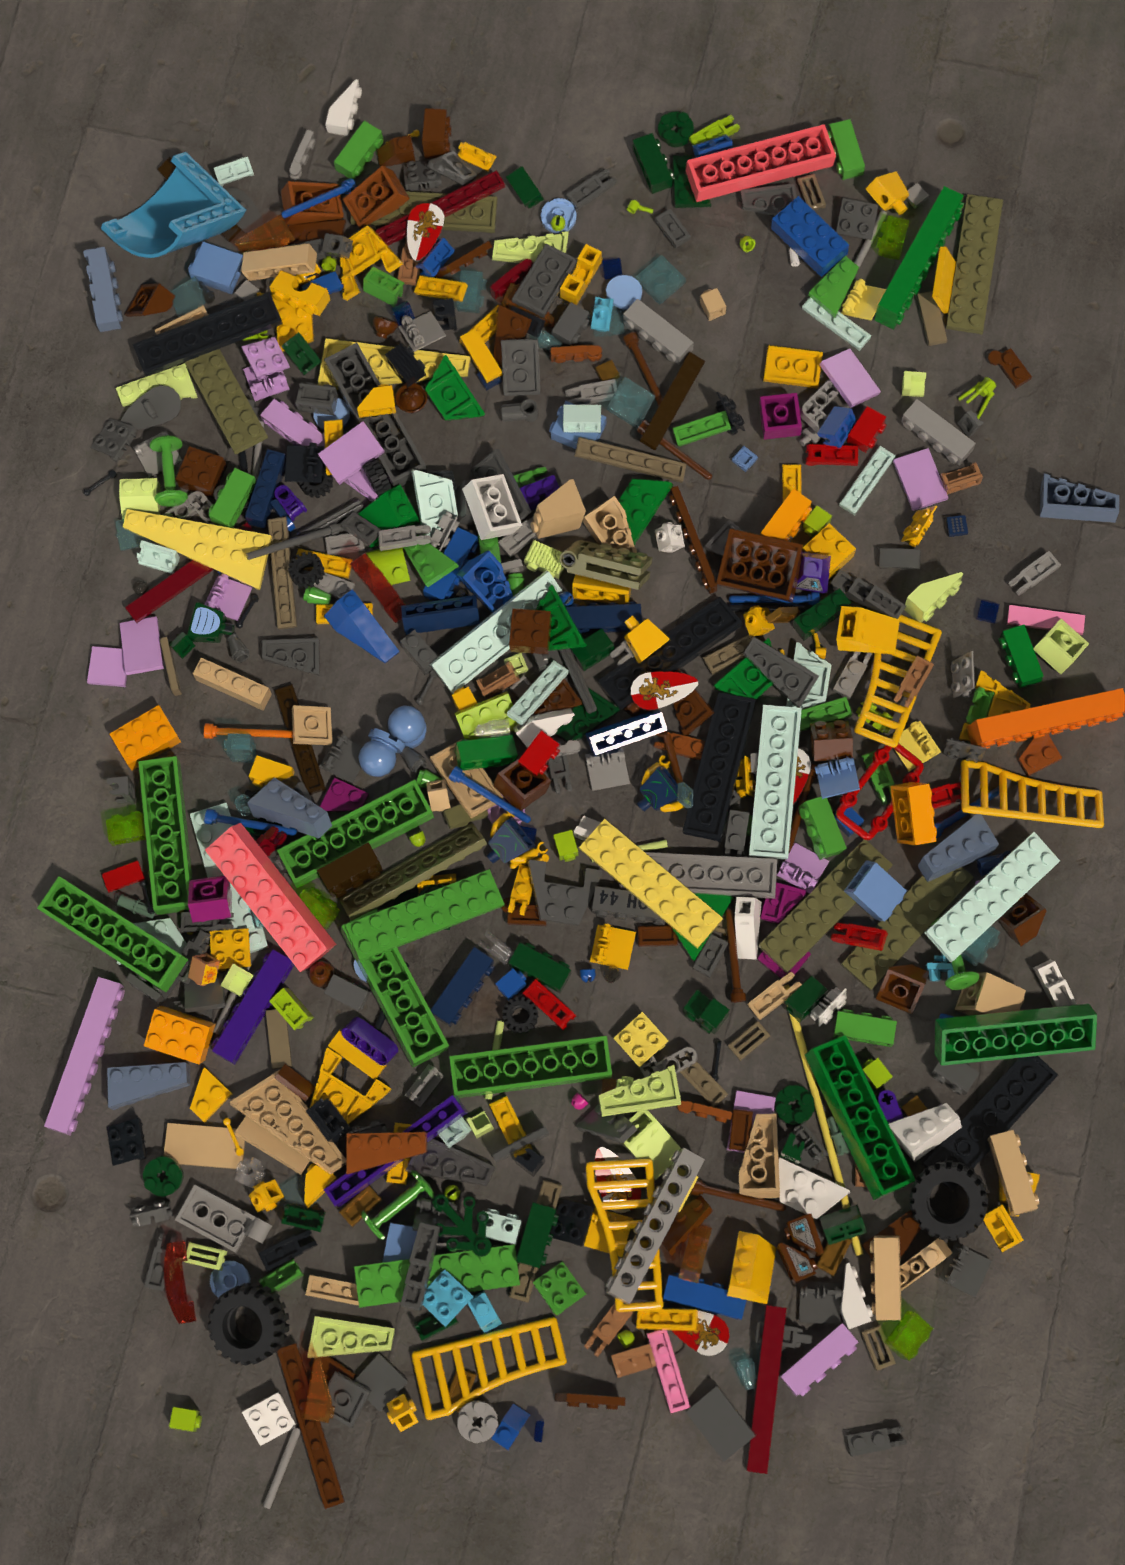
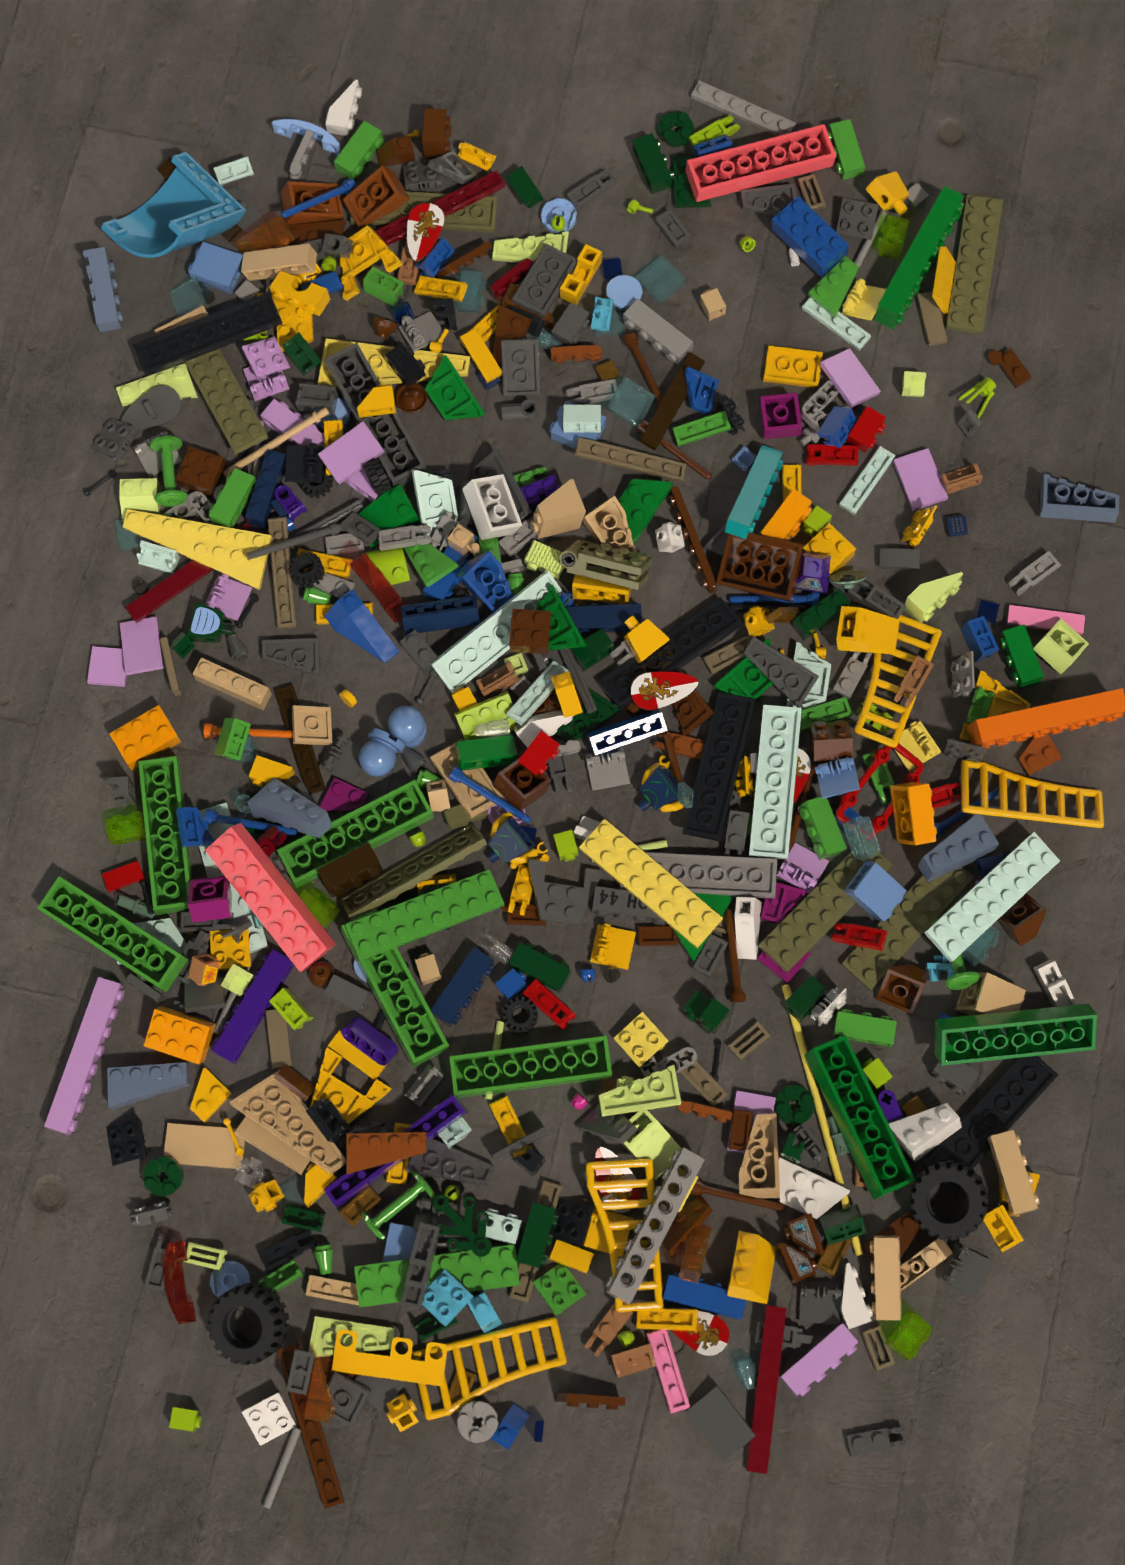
reddish brown slope [124,283,175,317] -> none
light grey hinge [175,1184,272,1253] -> none
yellowish green panel [466,1111,494,1138] -> none
tan hinge [748,972,802,1020] -> none
light grey brick [901,399,976,466] -> none
none -> blue wing [176,807,217,847]
none -> bright green hinge [215,718,251,761]
none -> dark grey bar [222,919,252,943]
none -> tan bar [223,407,329,477]
none -> light blue slope [272,119,341,155]
none -> dark grey hinge [286,1349,315,1395]
none -> bright green cone [313,1244,333,1275]
none -> yellow piece [332,1329,447,1386]
none -> yellow tile [339,689,357,708]
none -> tan brick [415,953,442,985]
none -> yellow hand [430,329,449,353]
none -> tan brick [447,524,481,557]
none -> yellow tile [549,1240,594,1274]
none -> yellow slope [551,671,583,718]
none -> blue wing [684,367,719,415]
none -> light grey plate [691,81,796,136]
none -> teal brick [725,445,784,539]
none -> sand green dish [829,571,867,589]
none -> clear light blue hinge [842,816,881,861]
none -> blue hinge [961,616,999,662]

